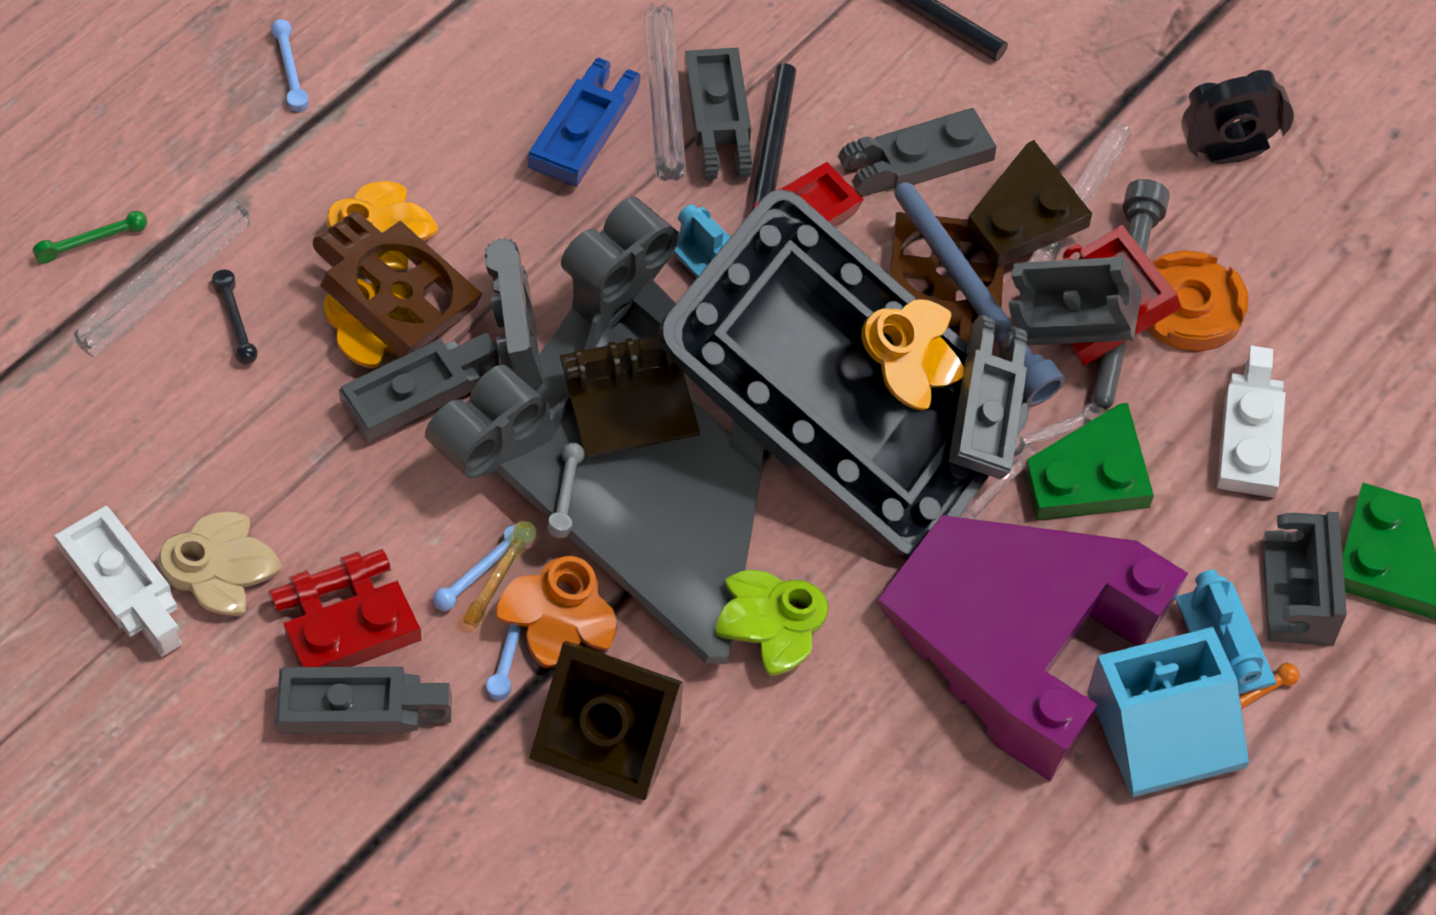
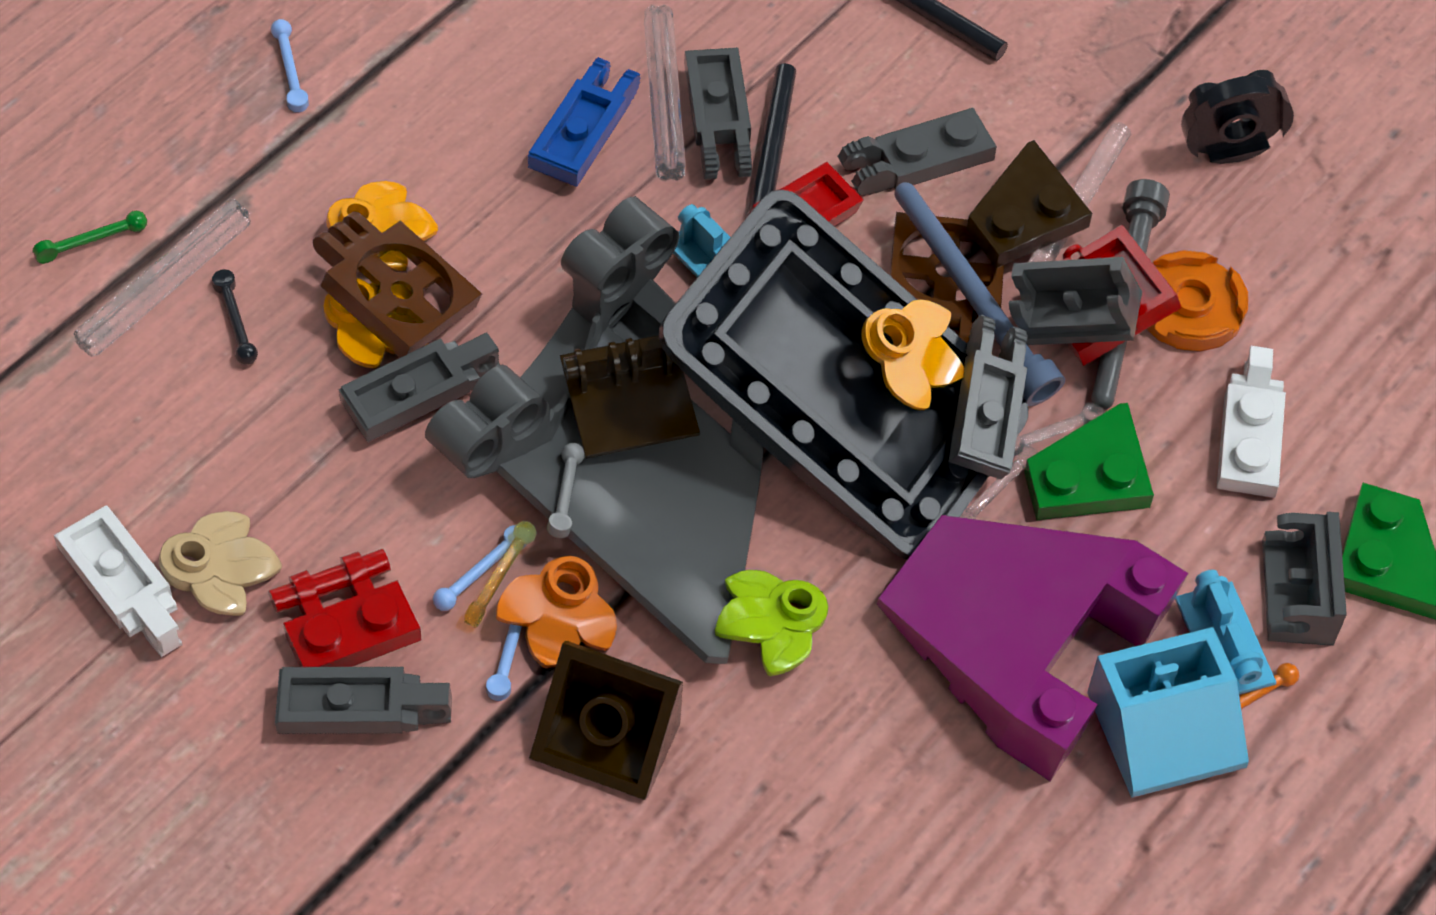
dark grey hinge [484,237,543,388] -> none

